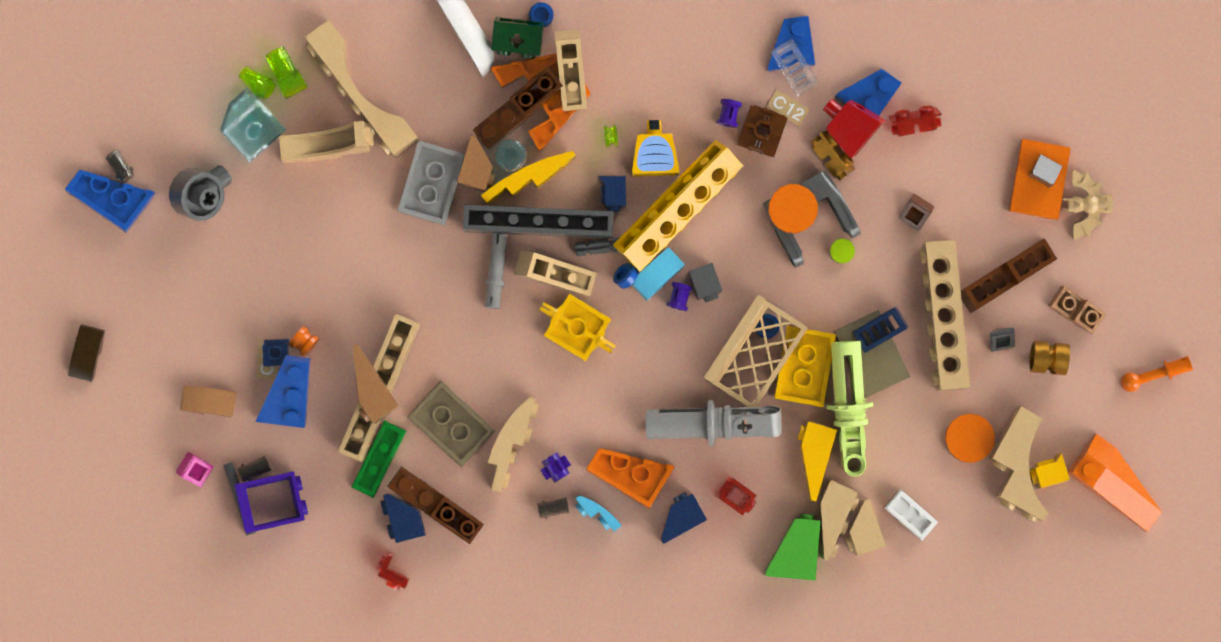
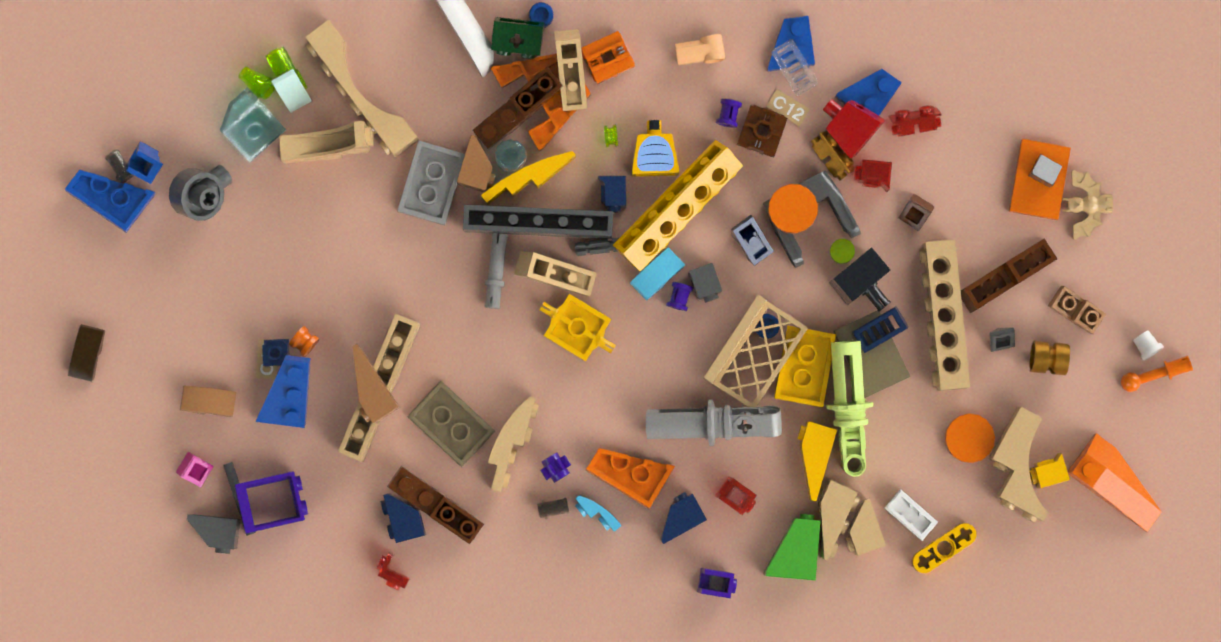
clear smoke pin [238,456,271,482] -> none
green tile [351,420,407,498] -> none
blue tile [613,263,638,289] -> none
none -> blue window [126,141,163,184]
none -> dark grey slope [187,514,241,554]
none -> light aqua slope [271,69,312,113]
none -> orange piece [581,31,635,84]
none -> light nougat piece [675,34,726,66]
none -> dark purple window [697,568,737,599]
none -> slope [731,215,774,266]
none -> black brick [829,247,891,312]
none -> clear red window [854,159,892,192]
none -> yellow beam [911,523,977,573]
none -> white piece [1133,330,1164,361]

